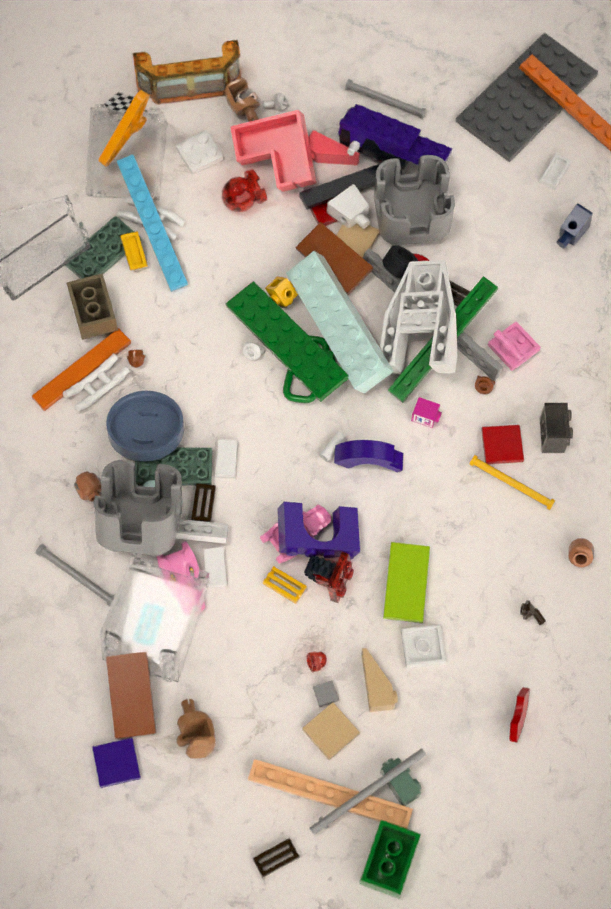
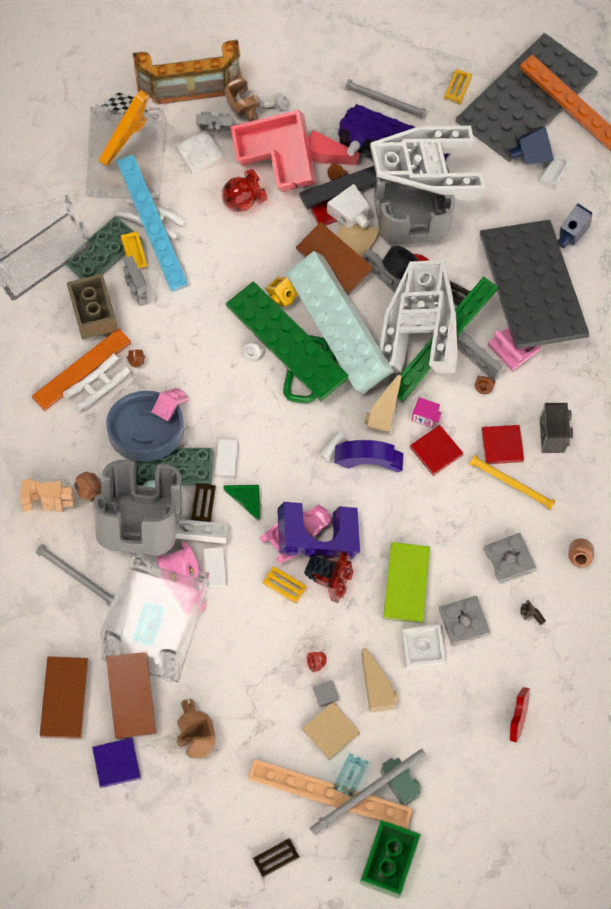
none -> light nougat hips [20,478,74,512]
none -> dark orange tile [40,656,88,739]
none -> light grey brick [122,256,148,306]
none -> bright pink bracket [151,388,189,421]
none -> light grey brick [196,112,234,131]
none -> green tile [223,485,260,520]
none -> dark orange plate [327,164,348,181]
none -> clear light blue tile [333,753,368,797]
none -> tan slope [364,375,401,434]
none -> white wedge [370,126,486,200]
none -> red tile [410,425,463,476]
none -> light grey brick [439,595,490,646]
none -> yellow tile [444,69,472,104]
none -> dark grey plate [480,219,589,349]
none -> light grey brick [483,533,536,583]
none -> dark blue torso [509,126,554,164]

